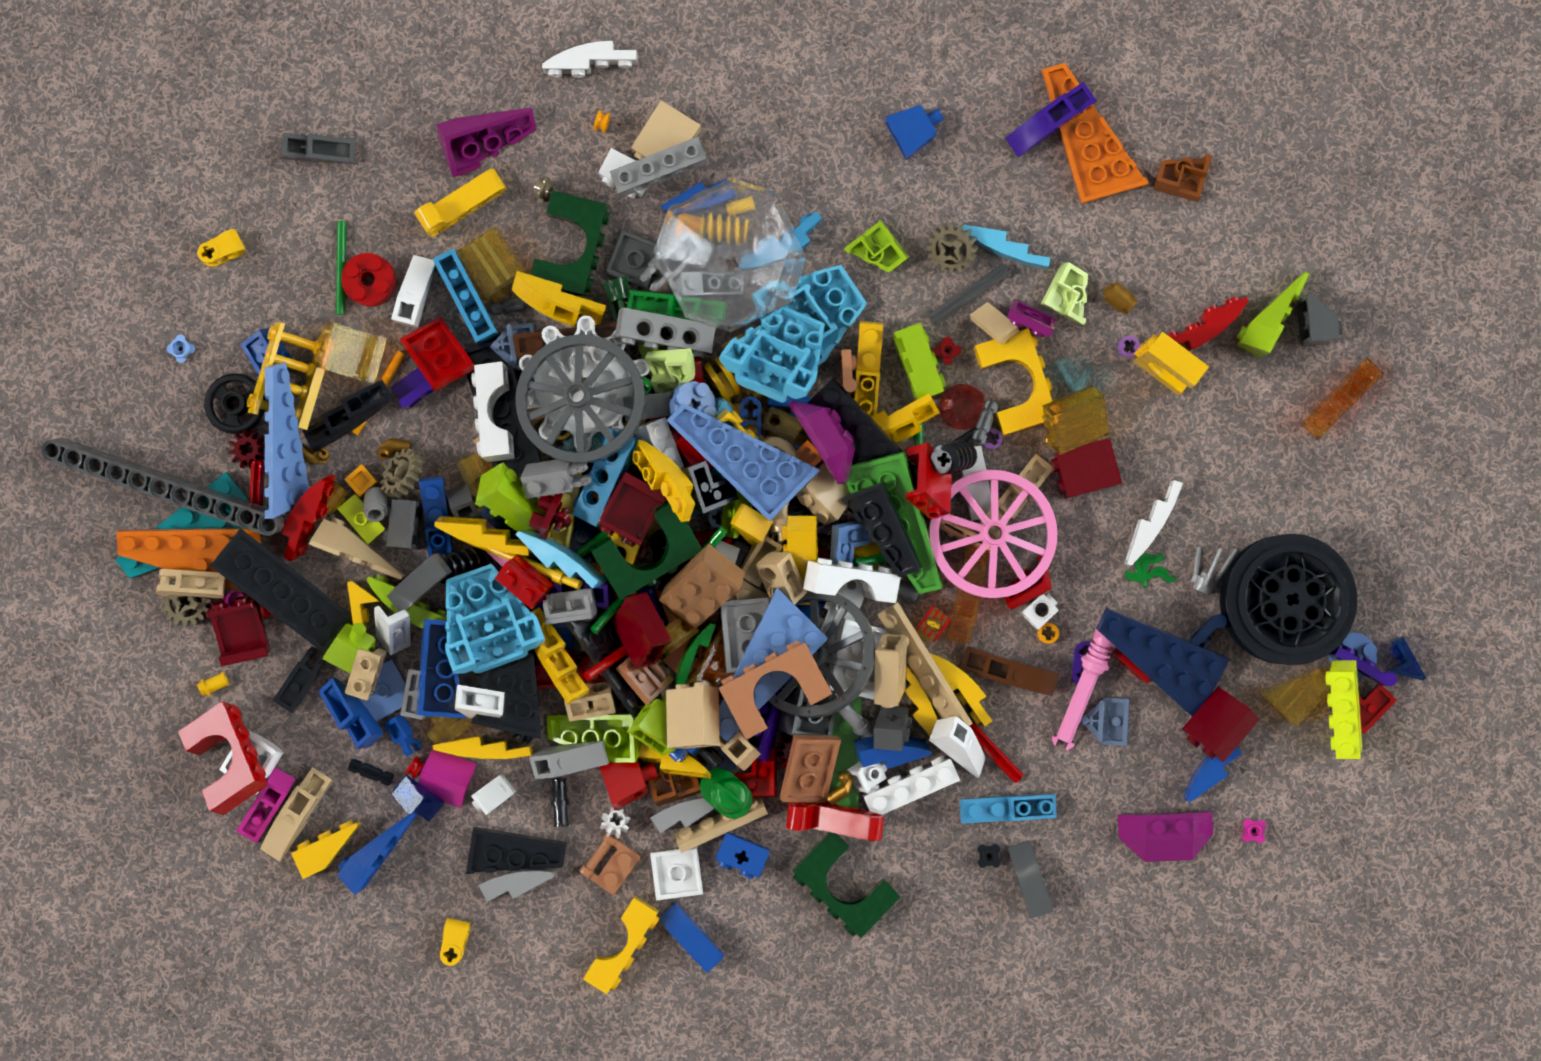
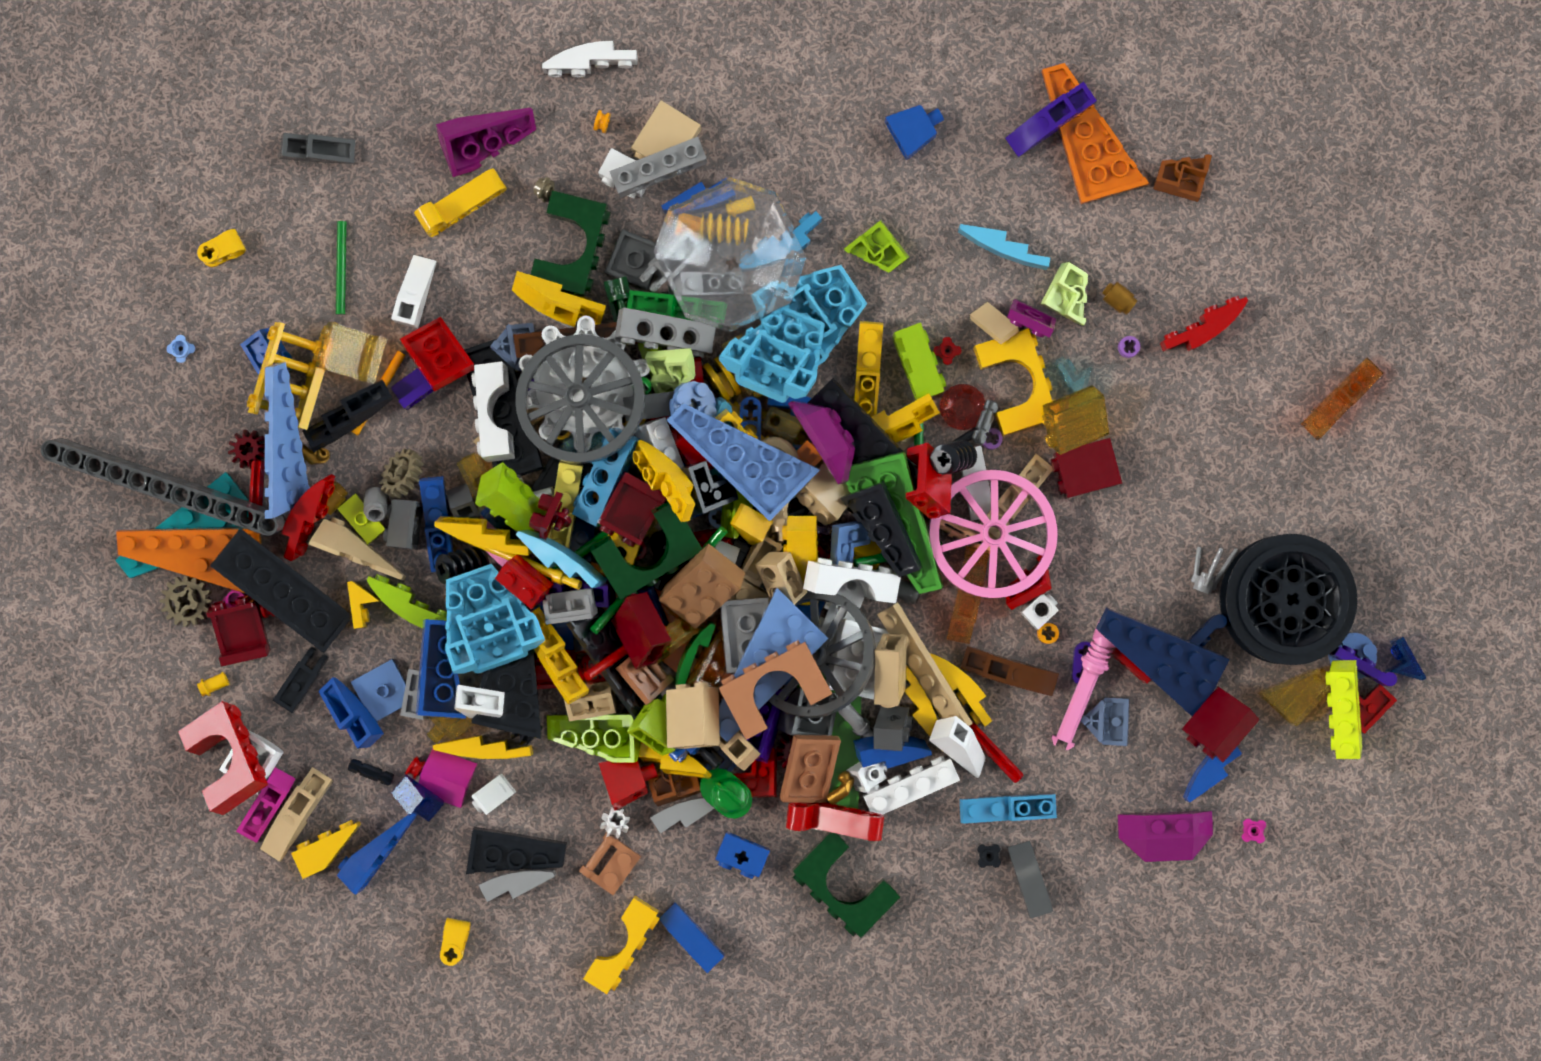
tan plate [156,569,226,598] -> none
black wheel [204,373,266,434] -> none
lime torso [323,623,376,674] -> none
red wheel [341,253,397,307] -> none
light orange plate [344,464,379,498] -> none
tan bracket [345,648,387,701] -> none
white panel [374,606,411,655] -> none
pearl gold arm [377,438,411,460] -> none
blue plate [383,714,422,757] -> none
dark grey slope [387,553,452,612] -> none
dark azure brick [433,248,500,345] -> none
clear yellow brick [456,226,527,301] -> none
dark grey axle [491,297,533,315] -> none
light grey hinge [520,460,592,498] -> none
light grey slope [529,741,609,779] -> none
black pin [551,778,569,827] -> none
white plate [650,846,703,900] -> none
tan plate [674,798,768,853] -> none
nougat plate [837,349,857,395] -> none
brick [915,605,951,643] -> none
dark tan gear [926,221,978,274] -> none
dark grey axle [929,264,1010,325] -> none
white slope [1124,480,1183,566] -> none
green piece [1125,553,1176,588] -> none
yellow arch [1133,332,1209,395] -> none
lime wedge [1236,271,1309,358] -> none
dark grey slope [1297,294,1342,347] -> none

